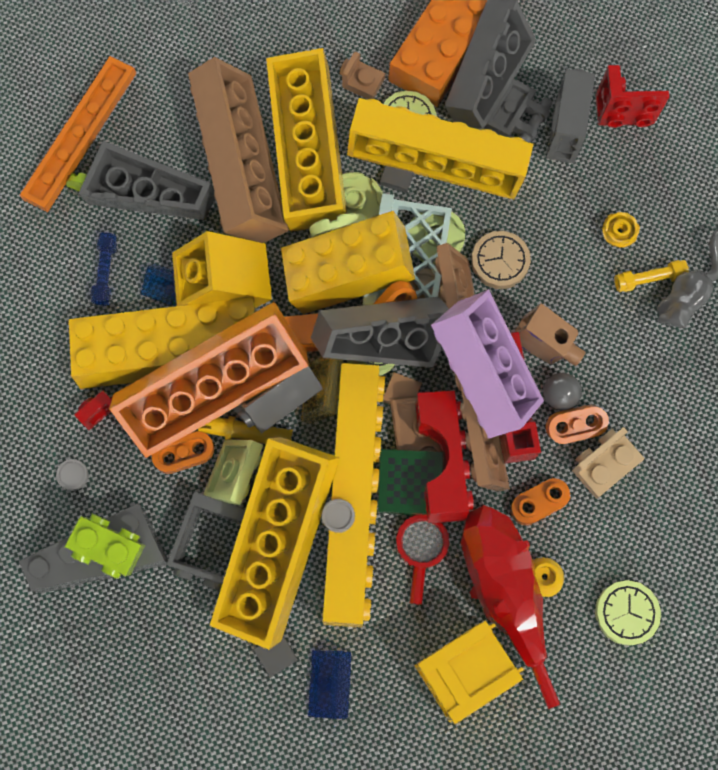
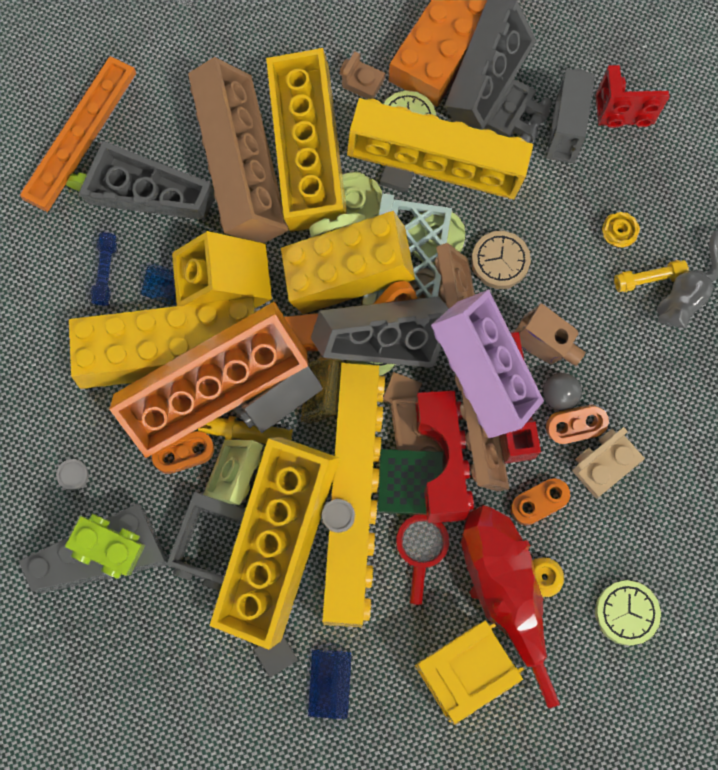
red bracket [74,391,113,430] -> none

